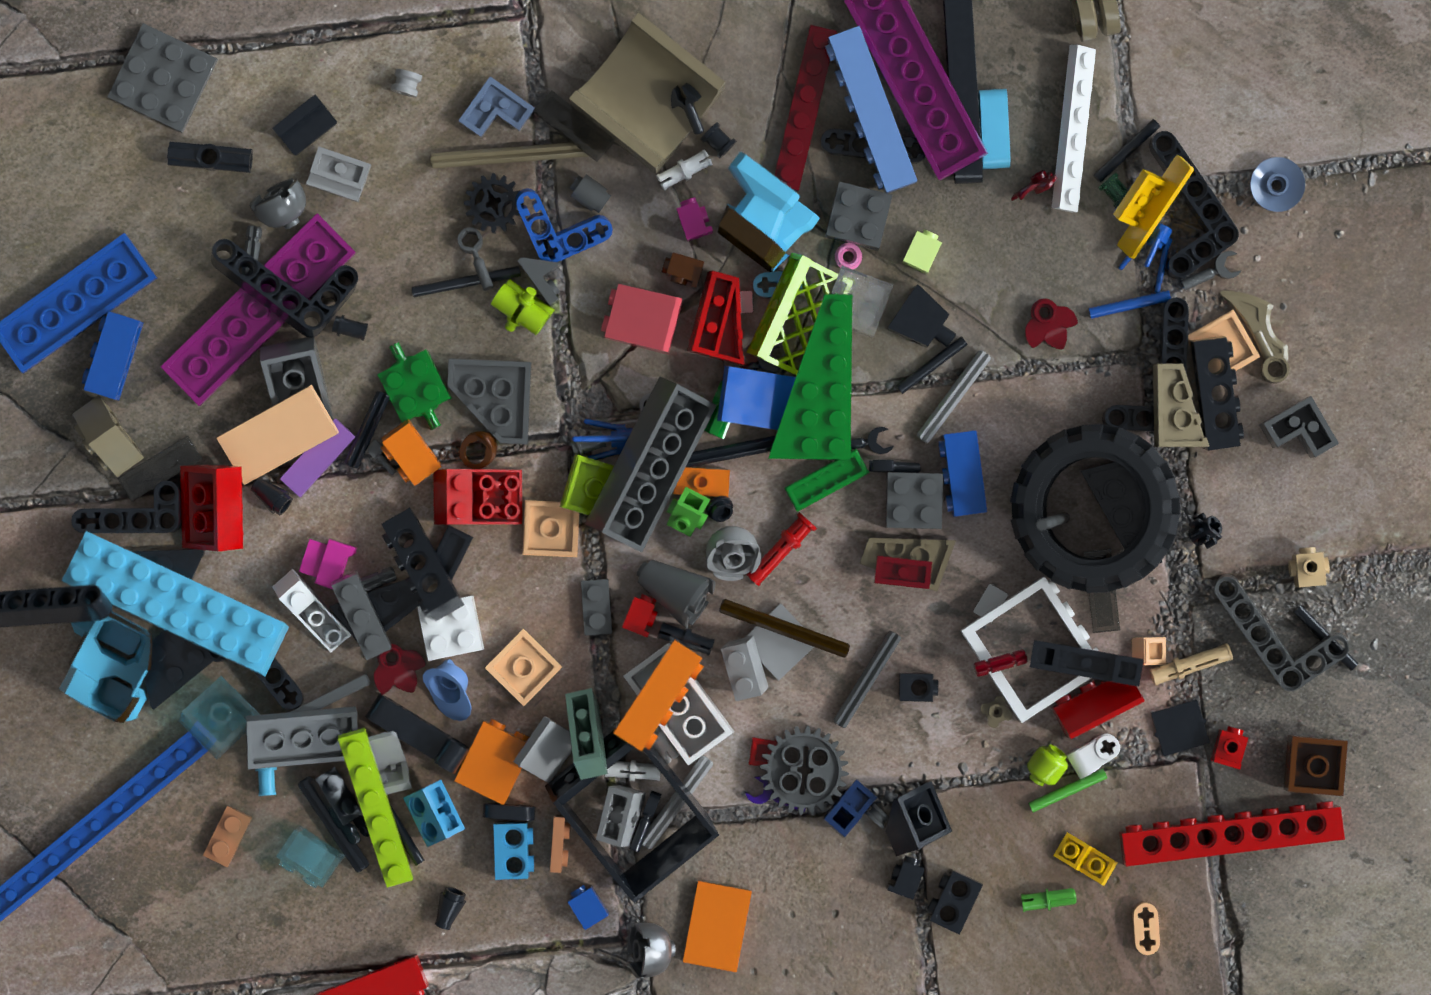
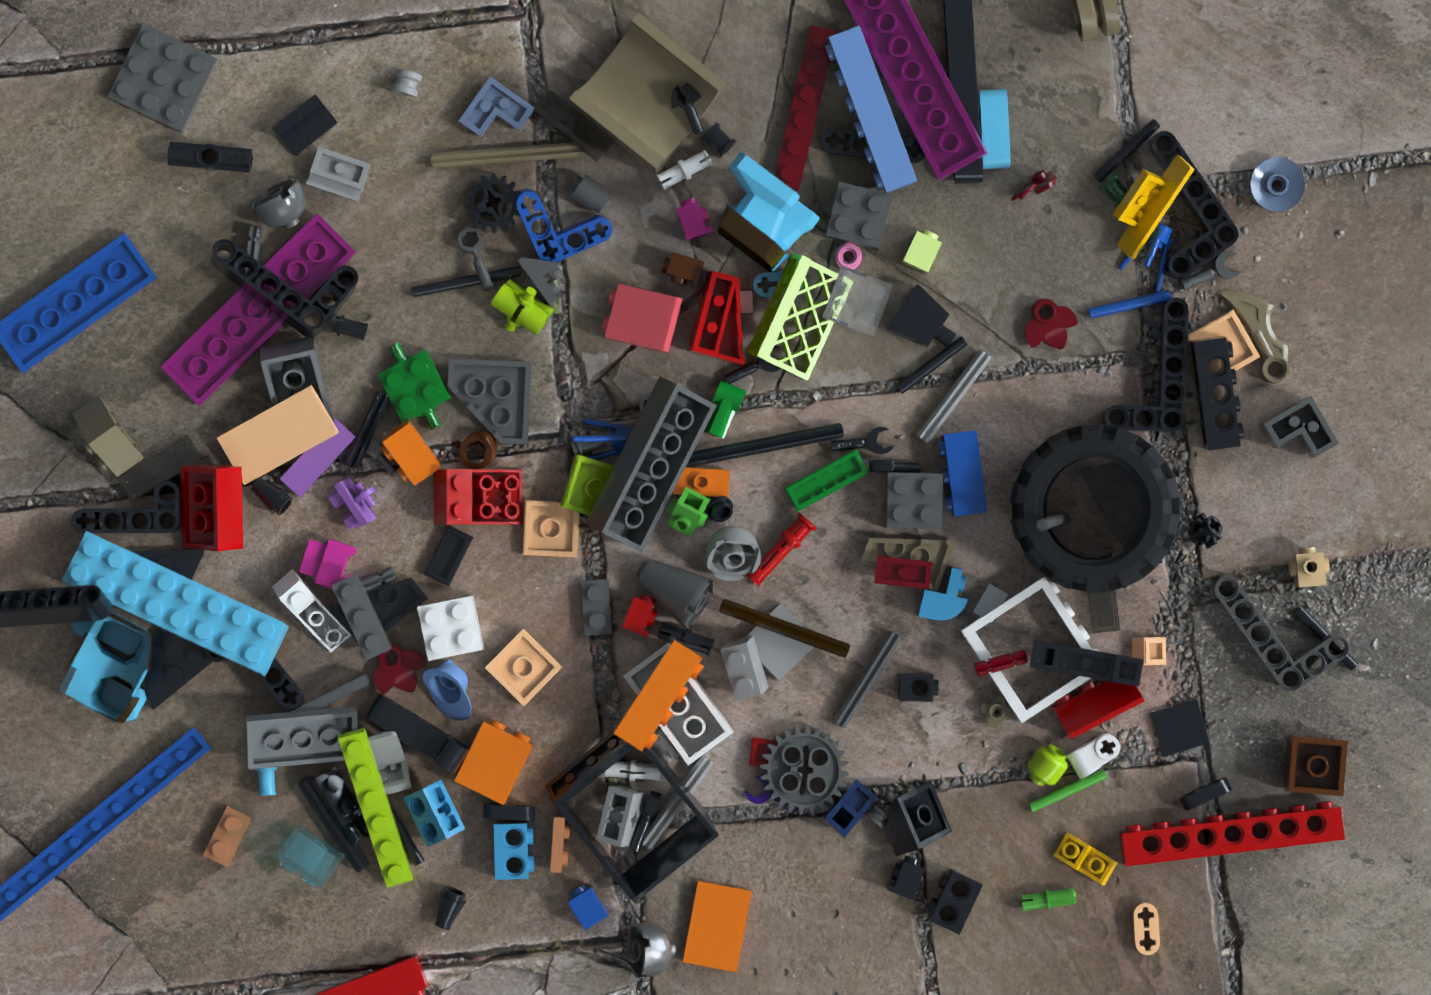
blue brick [82,311,144,401] -> none
clear light blue brick [179,676,260,760] -> none
black brick [381,508,464,621] -> none
light grey tile [513,716,572,783] -> none
sand green brick [565,688,608,780] -> none
tile [717,366,796,430] -> none
green wing [768,293,852,460] -> none
white plate [1052,45,1096,212] -> none
tan pin [1149,643,1233,686] -> none
dark tan wing [1153,364,1210,447] -> none
red brick [1210,726,1248,770] -> none
none -> medium lavender hips [328,477,377,529]
none -> dark azure brick [917,567,968,621]
none -> black beam [1179,777,1232,811]

